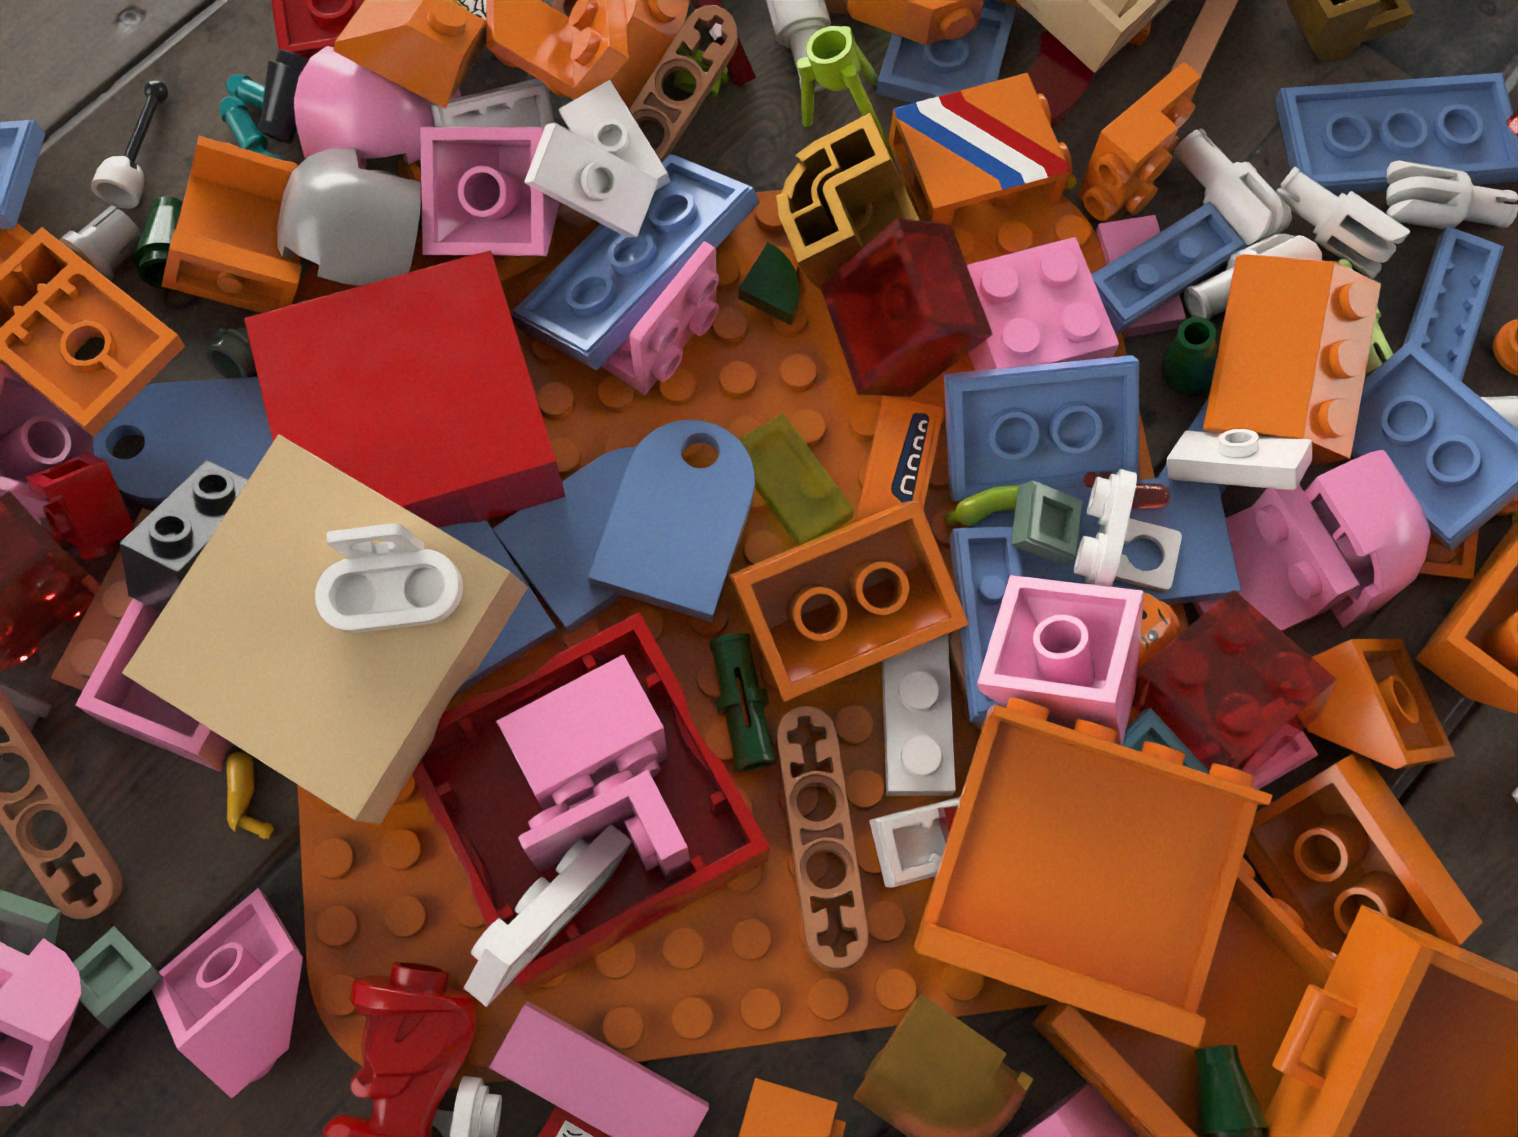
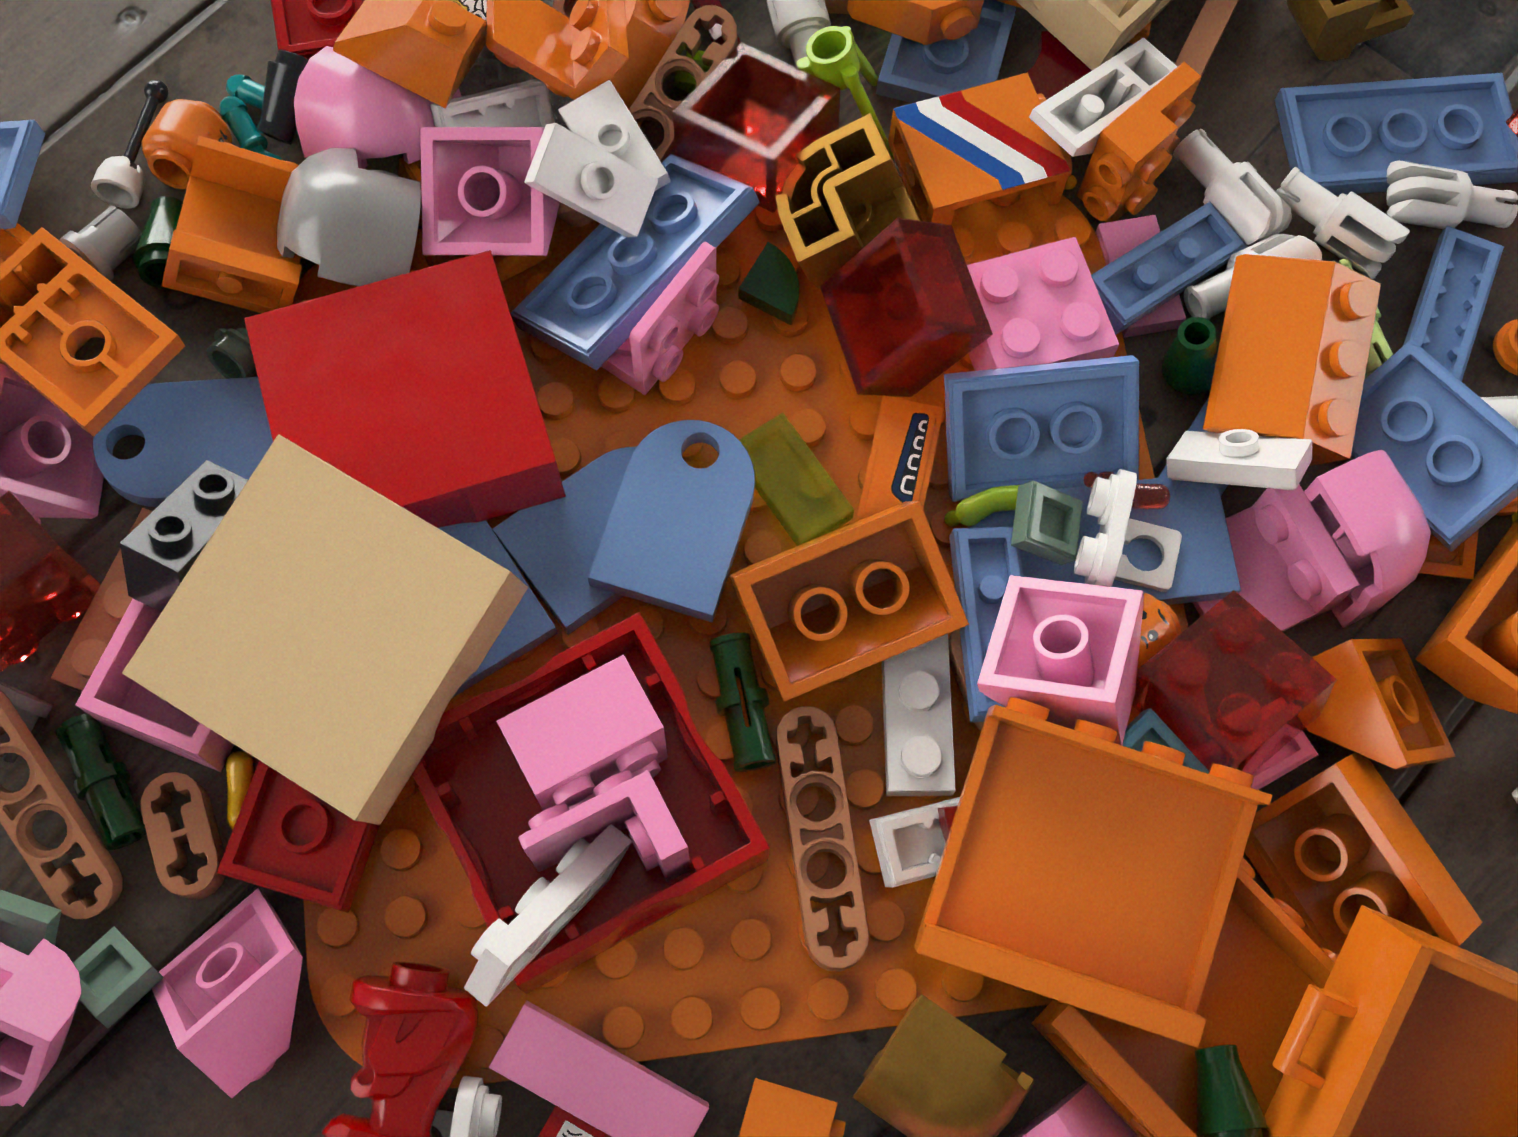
red brick [25,452,135,559] -> none
white bracket [315,523,463,633] -> none
none -> dark green pin [55,713,147,850]
none -> nougat beam [141,772,225,900]
none -> orange head [142,99,232,190]
none -> red tile [217,760,380,913]
none -> clear red piece [673,42,841,213]
none -> white slope [1029,37,1177,157]

